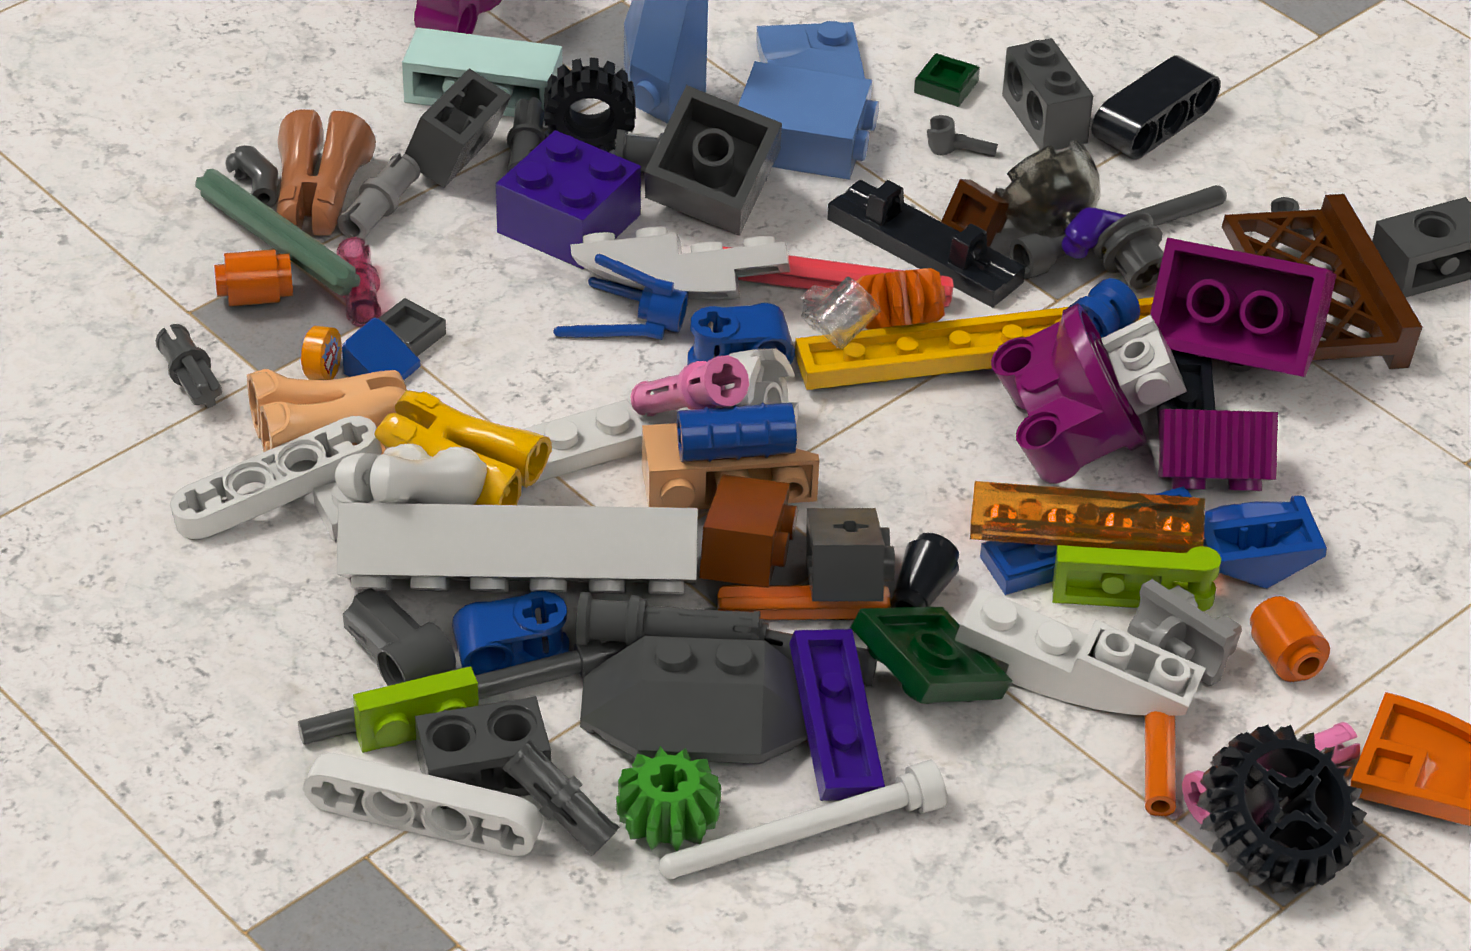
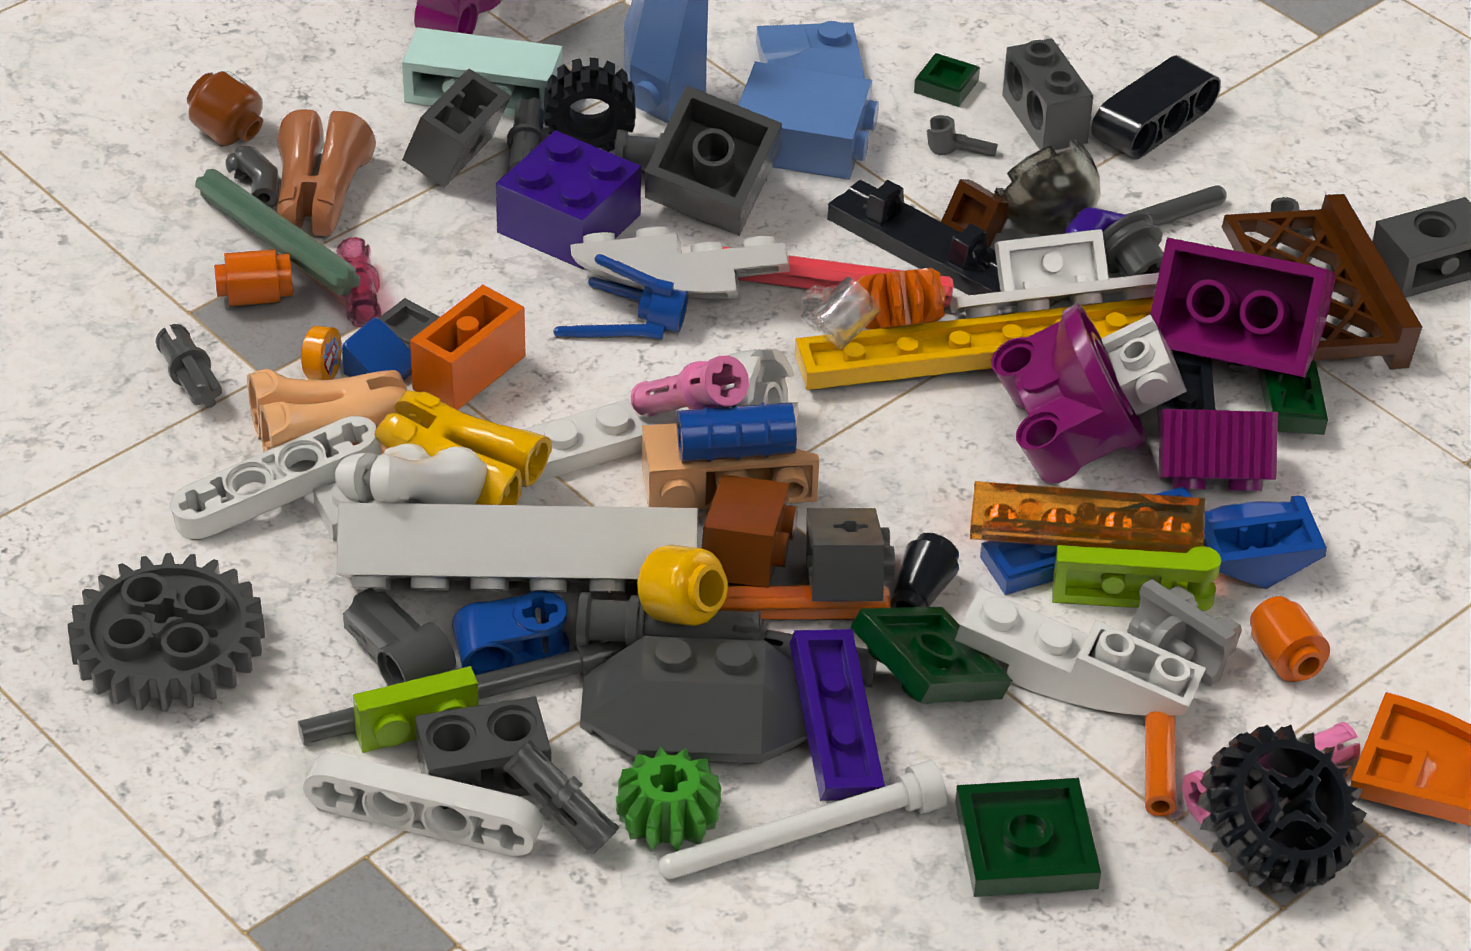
light grey pin [337,153,420,241] -> none
blue piece [687,303,795,365] -> none
blue wheel [1068,278,1141,338] -> none
none -> dark grey gear [67,553,265,711]
none -> dark orange head [187,71,263,146]
none -> orange brick [410,284,526,410]
none -> yellow head [637,545,728,626]
none -> white bracket [950,229,1159,319]
none -> dark green plate [955,778,1101,897]
none -> dark green plate [1258,360,1328,435]

